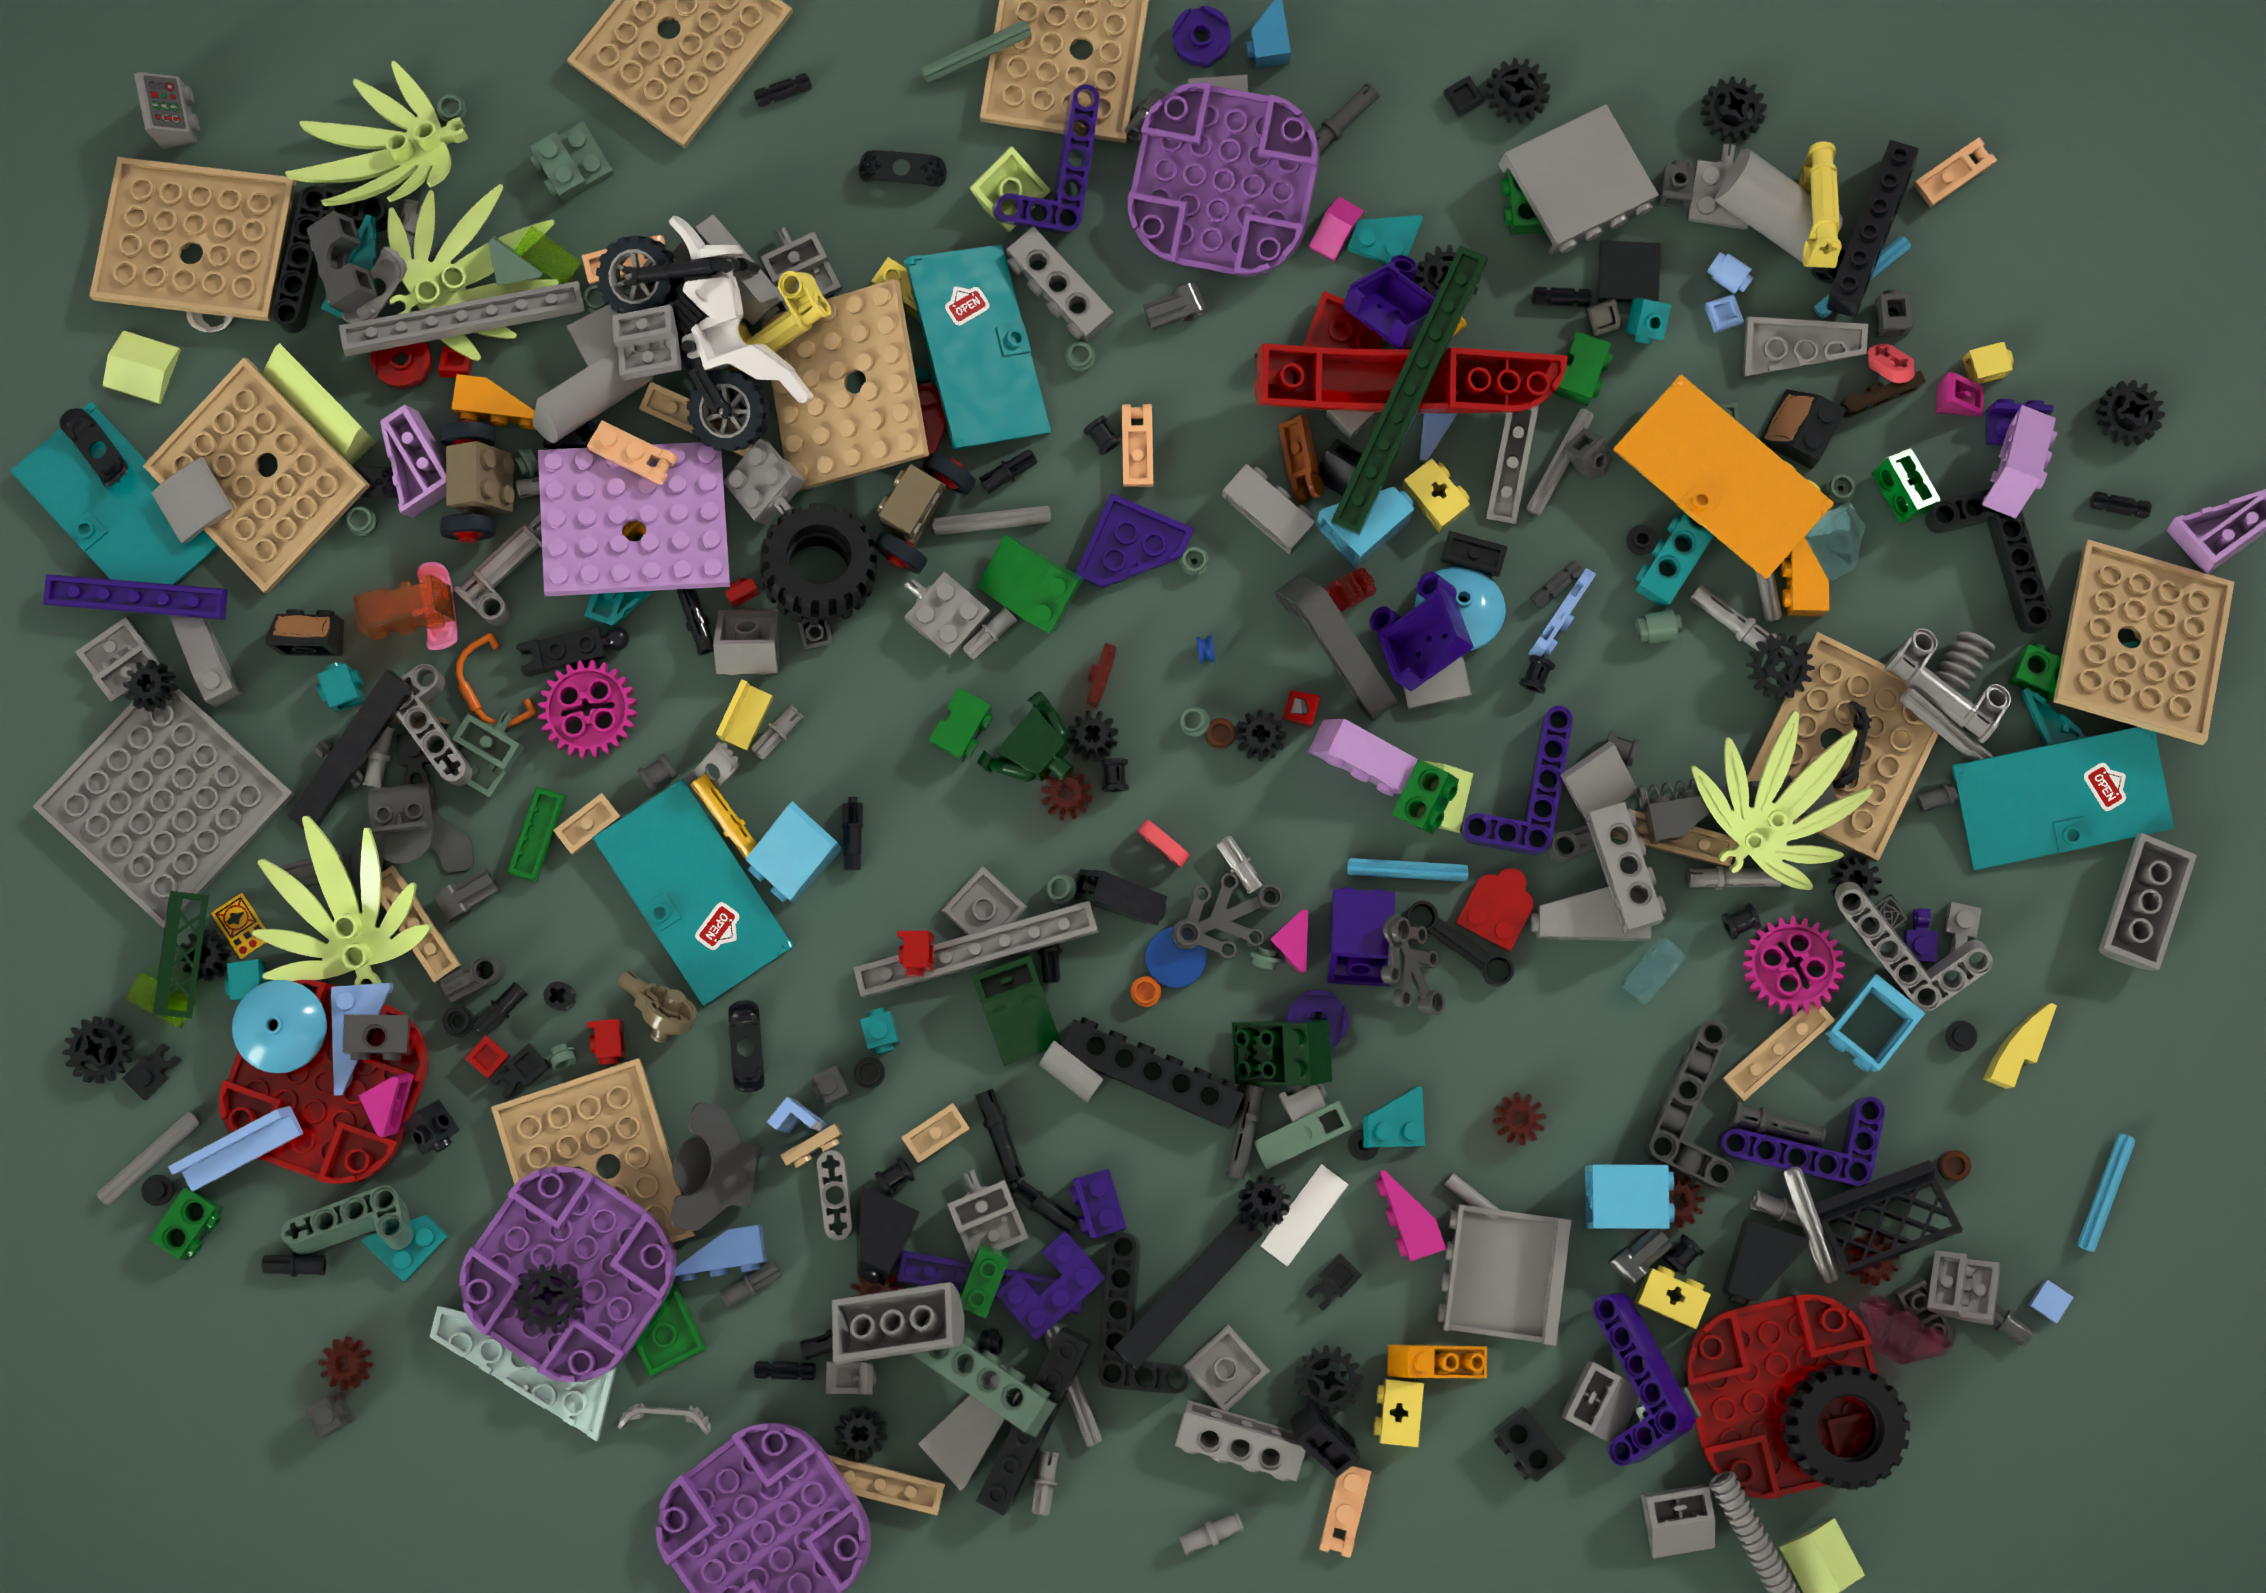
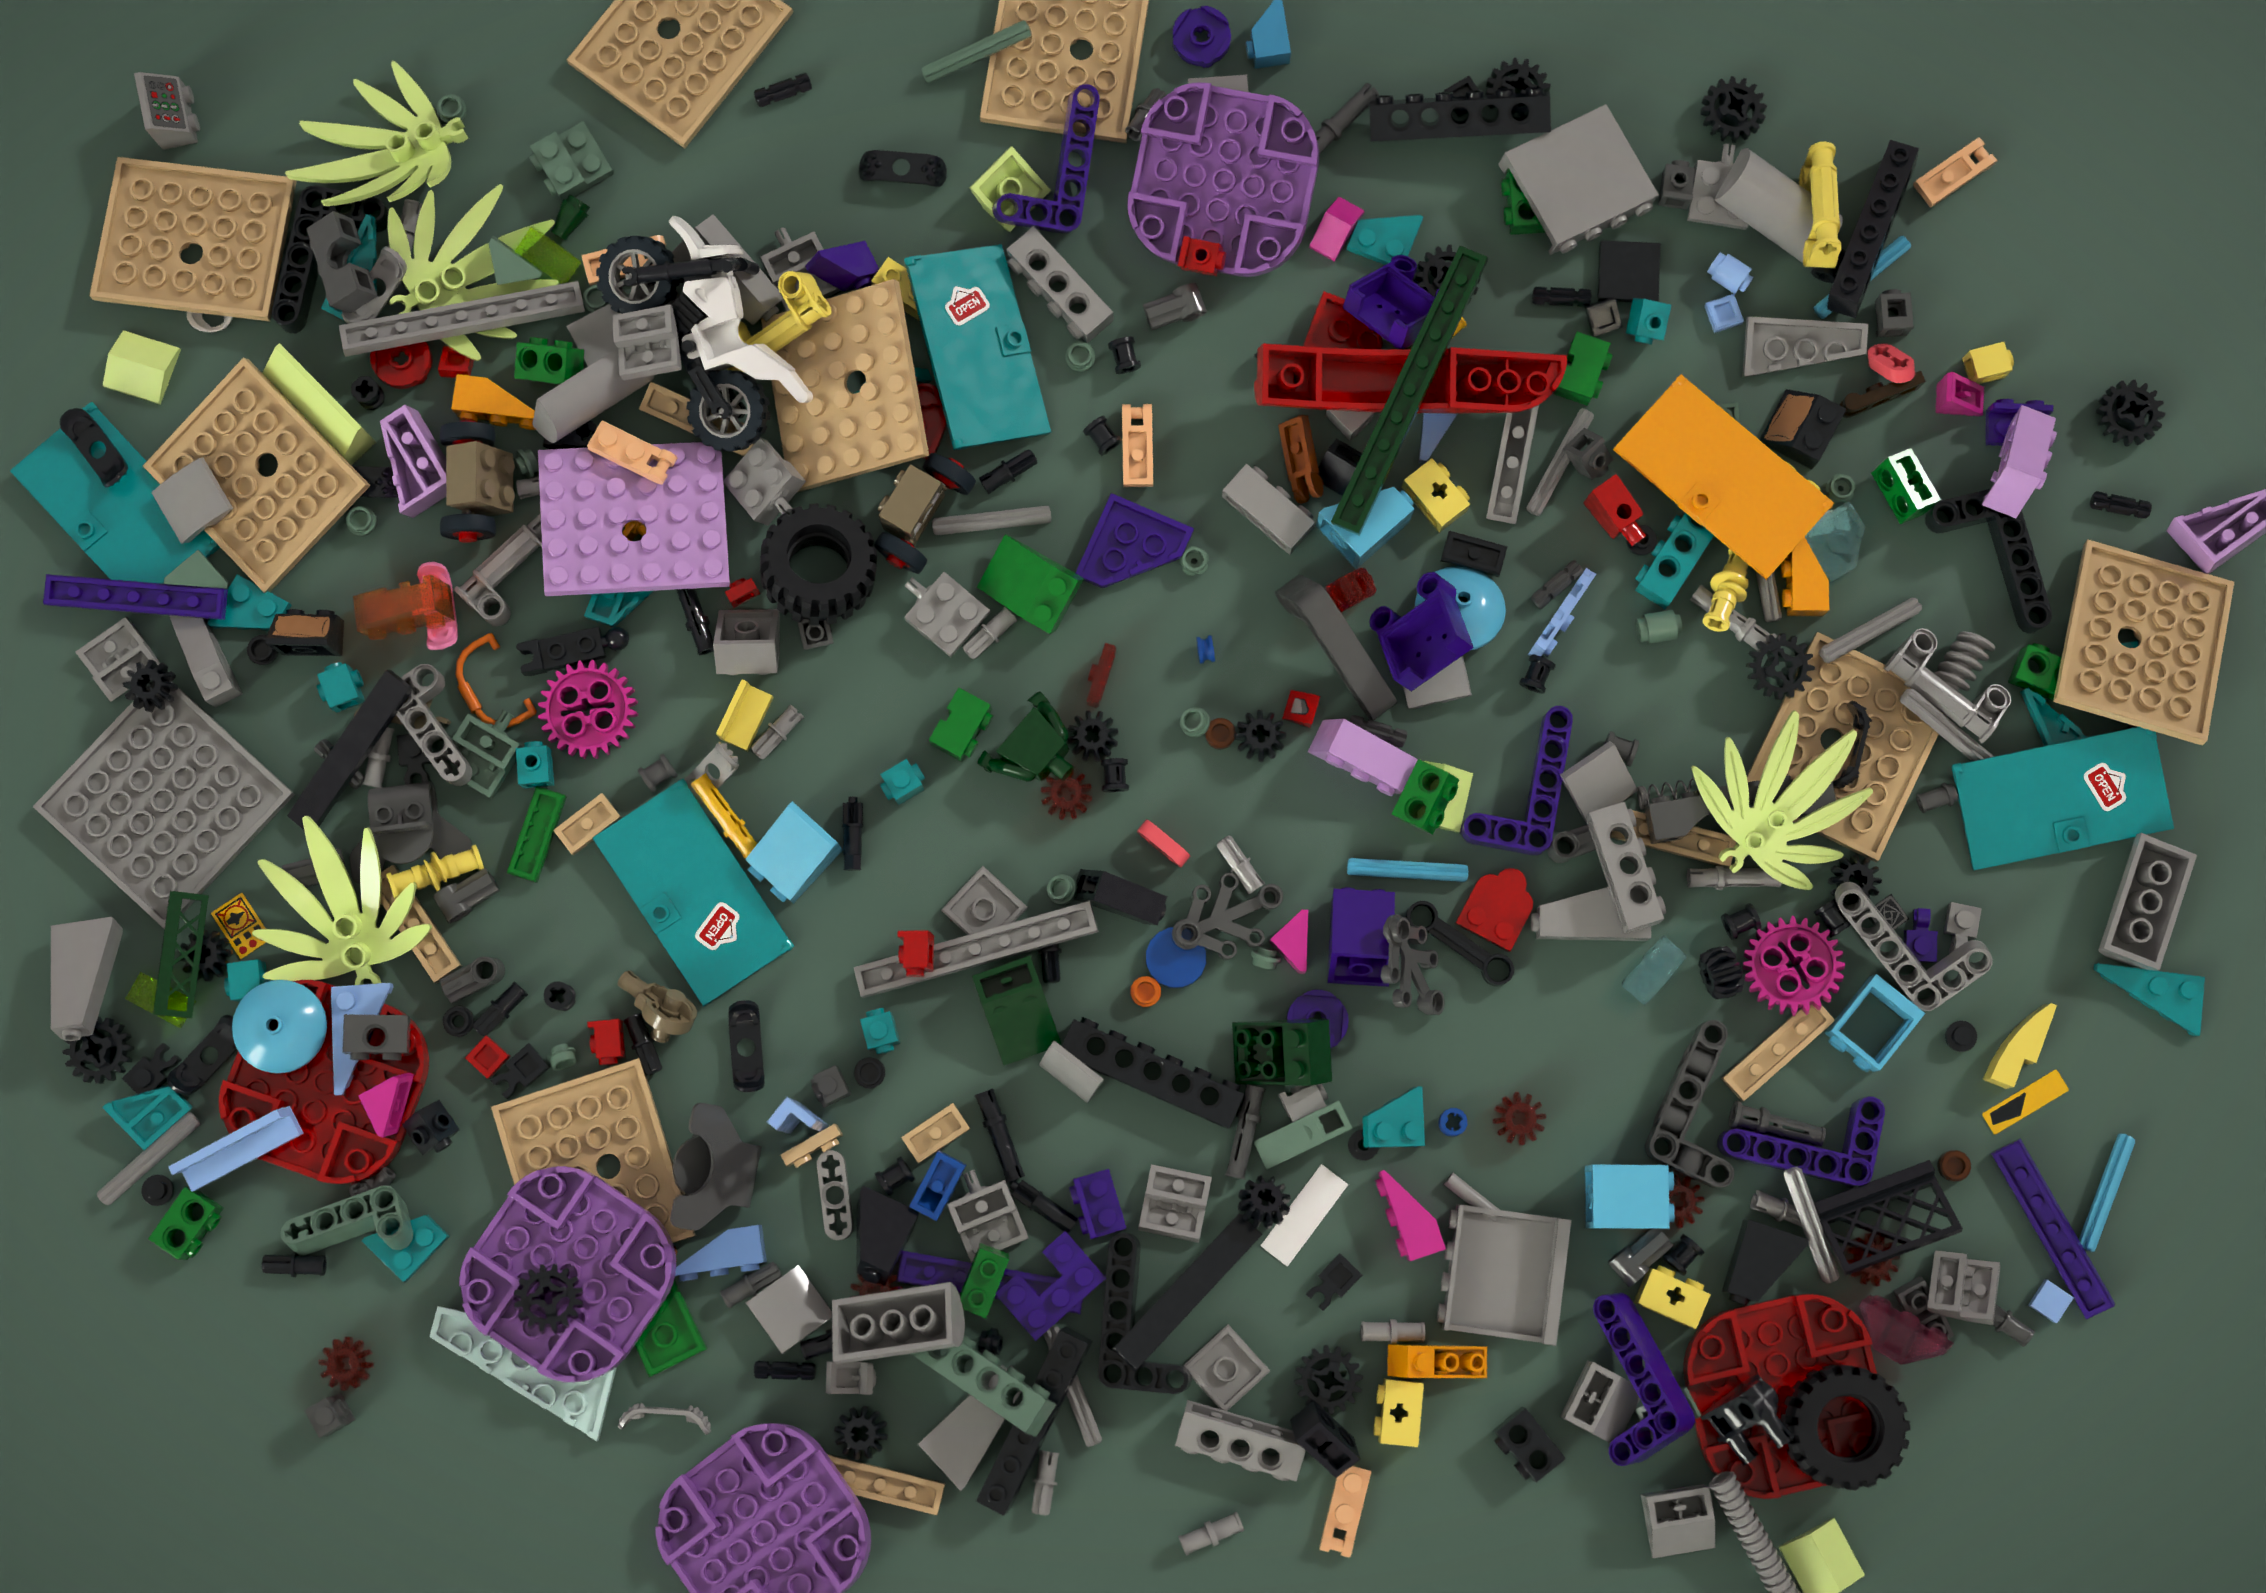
none -> light grey slope [51,917,123,1041]
none -> teal wing [102,1085,193,1150]
none -> sand green slope [164,550,229,589]
none -> black piece [167,1015,237,1095]
none -> teal wing [207,574,292,631]
none -> black plate [247,635,278,665]
none -> dark grey arm [349,1167,396,1197]
none -> black bush [351,376,385,410]
none -> light yellow piece [386,844,484,899]
none -> green brick [514,337,584,384]
none -> teal brick [516,741,554,789]
none -> dark green cone [551,194,590,241]
none -> black axle [624,1013,662,1075]
none -> light grey slope [746,1265,832,1354]
none -> dark purple slope [805,241,879,292]
none -> teal brick [880,759,925,805]
none -> blue slope [909,1150,966,1221]
none -> black bush [1108,336,1141,374]
none -> light grey slope [1138,1164,1212,1243]
none -> red brick [1177,236,1226,277]
none -> dark grey axle [1349,715,1407,747]
none -> light grey pin [1360,1319,1425,1344]
none -> black brick [1369,87,1551,142]
none -> blue bush [1438,1108,1468,1137]
none -> red torso [1583,473,1646,547]
none -> black gear [1698,946,1744,999]
none -> black piece [1700,1374,1794,1466]
none -> light yellow piece [1703,549,1749,632]
none -> black bush [1814,899,1851,938]
none -> light grey axle [1819,598,1922,663]
none -> yellow sticker [1982,1070,2069,1134]
none -> dark purple tile [1991,1138,2115,1319]
none -> teal wing [2093,963,2205,1036]

